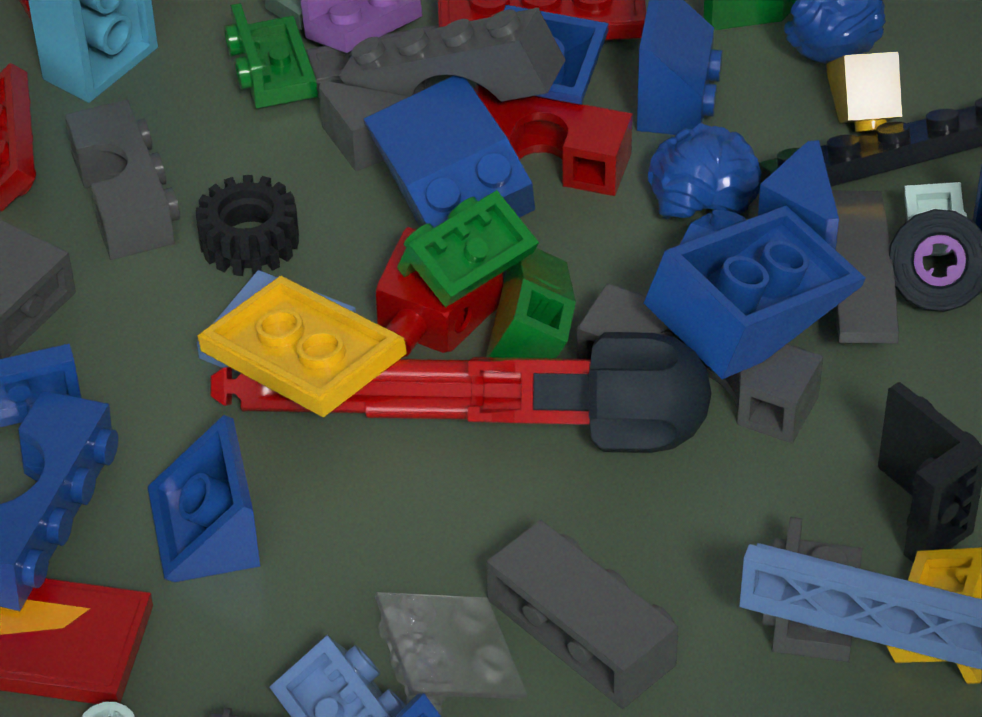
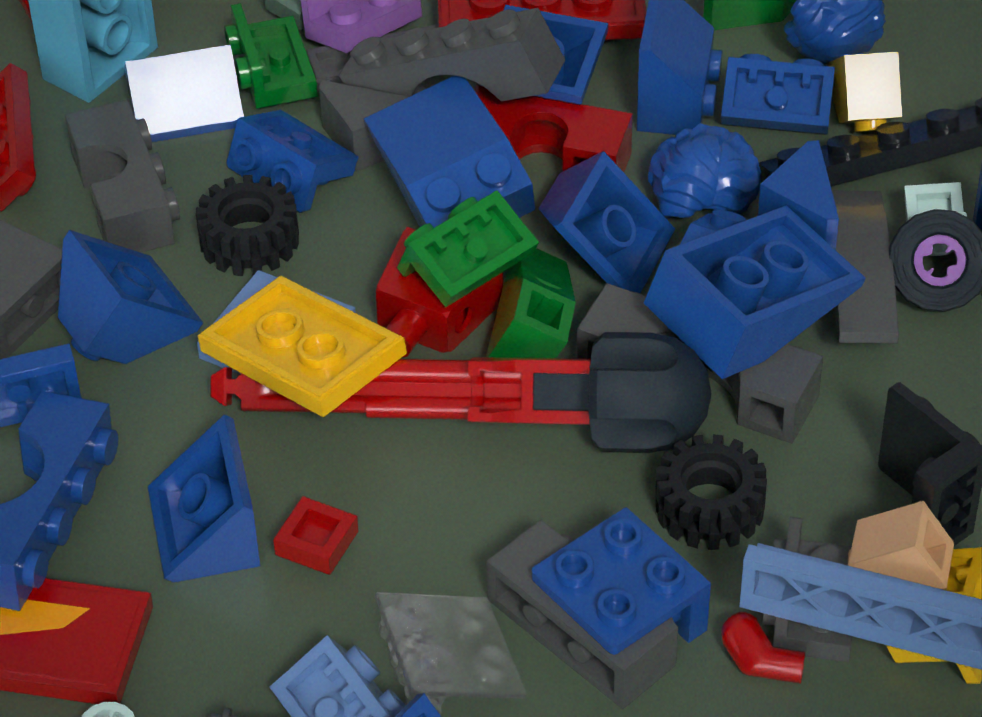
none -> blue slope [58,230,203,364]
none -> slope [124,44,244,142]
none -> blue bracket [226,110,359,212]
none -> red plate [273,496,359,575]
none -> blue bracket [532,507,711,655]
none -> blue slope [538,151,675,293]
none -> black tyre [655,434,767,550]
none -> blue bracket [721,54,835,134]
none -> red arm [721,612,805,684]
none -> light nougat brick [848,501,954,589]

